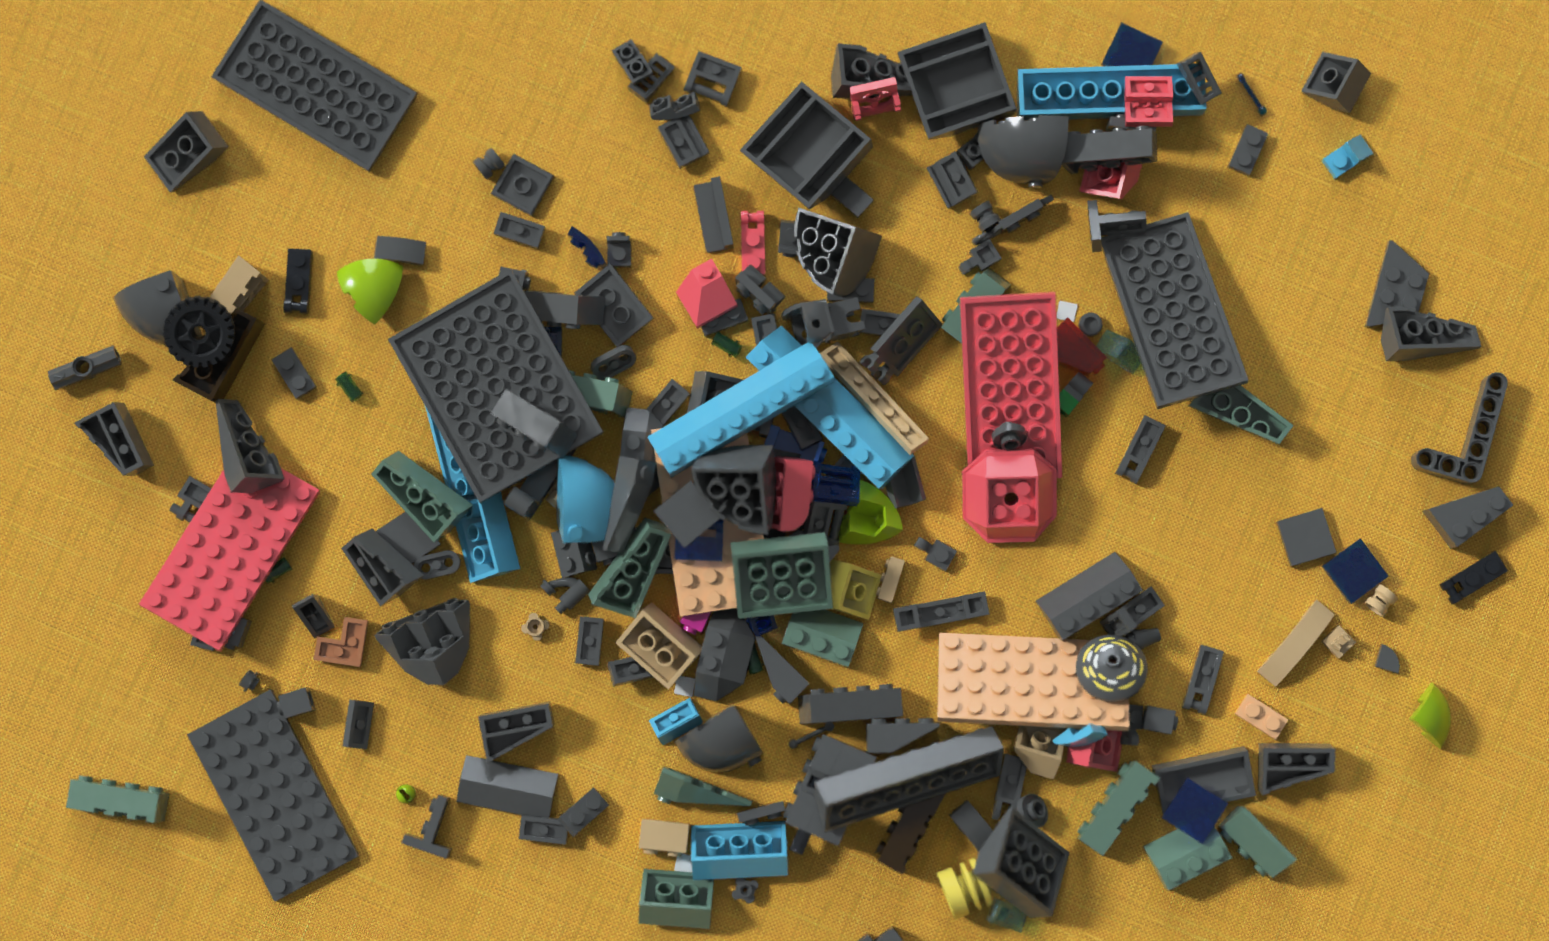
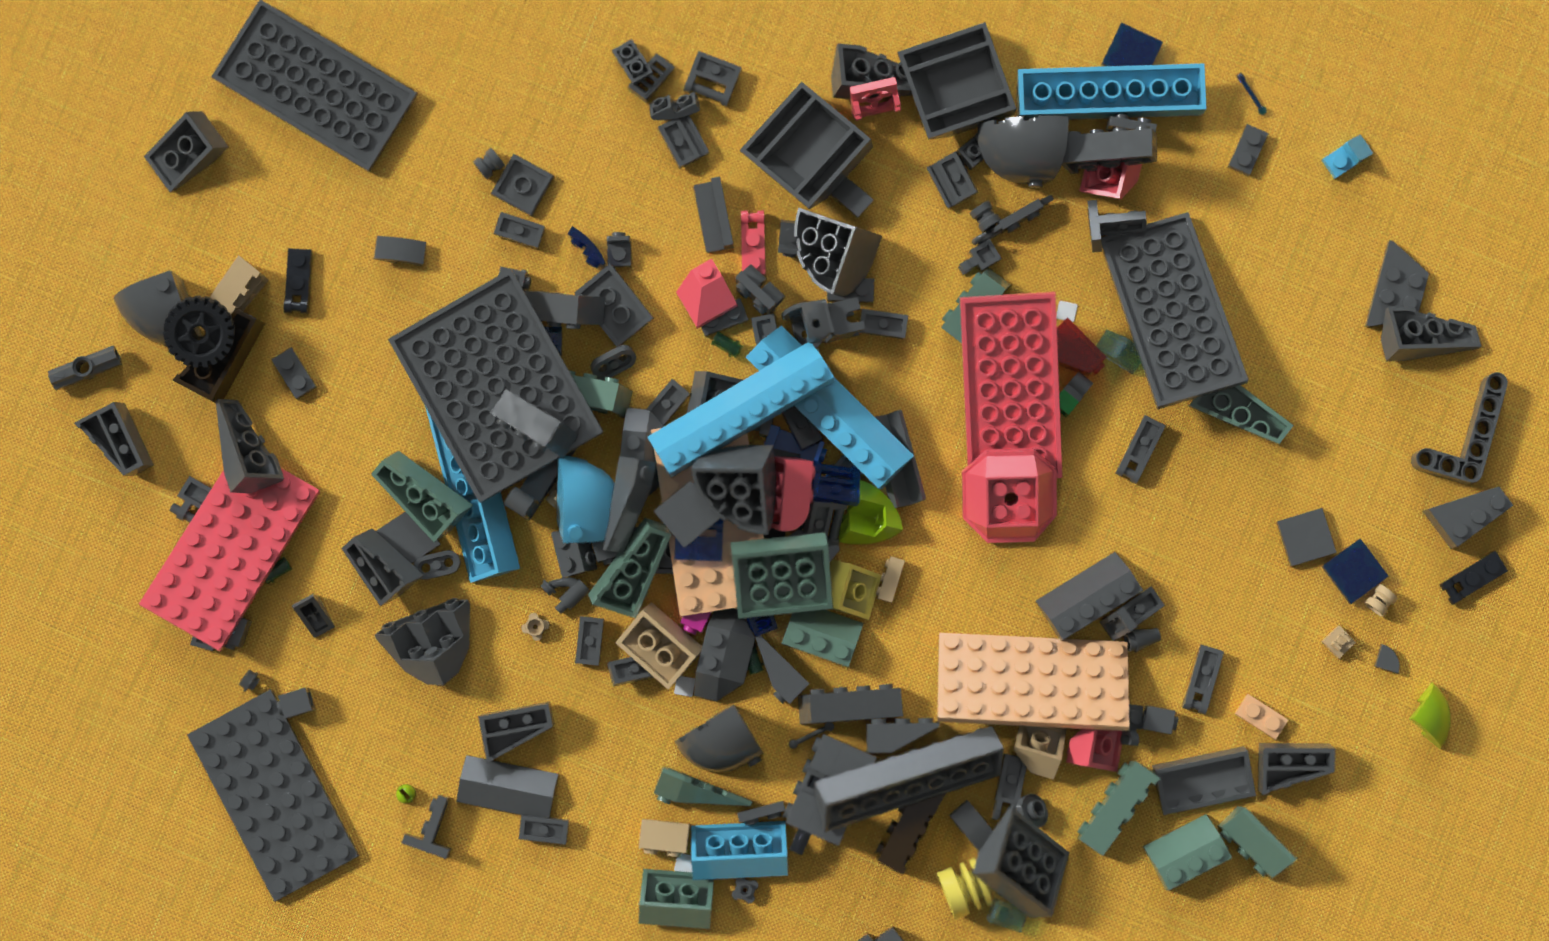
sand green wedge [66,775,169,823] -> none
nougat plate [313,617,369,667] -> none
clear green pin [335,371,363,402] -> none
lime brick [337,259,403,324] -> none
dark grey plate [342,699,374,749] -> none
dark grey plate [558,787,609,837] -> none
medium azure slope [649,698,703,745] -> none
tan plate [820,341,929,455] -> none
dark grey tile [860,296,943,385] -> none
dark grey slope [893,591,989,632] -> none
dark grey plate [914,537,957,572] -> none
dark grey plate [991,422,1027,450] -> none
medium azure slope [1053,724,1108,747] -> none
dark grey dish [1076,635,1148,702] -> none
dark grey tile [1078,313,1102,337] -> none
coral slope [1125,76,1173,127] -> none
clear blue tile [1162,778,1228,844] -> none
dark grey slope [1177,52,1222,105] -> none
tan slope [1257,599,1335,687] -> none
dark grey slope [1301,52,1371,113] -> none

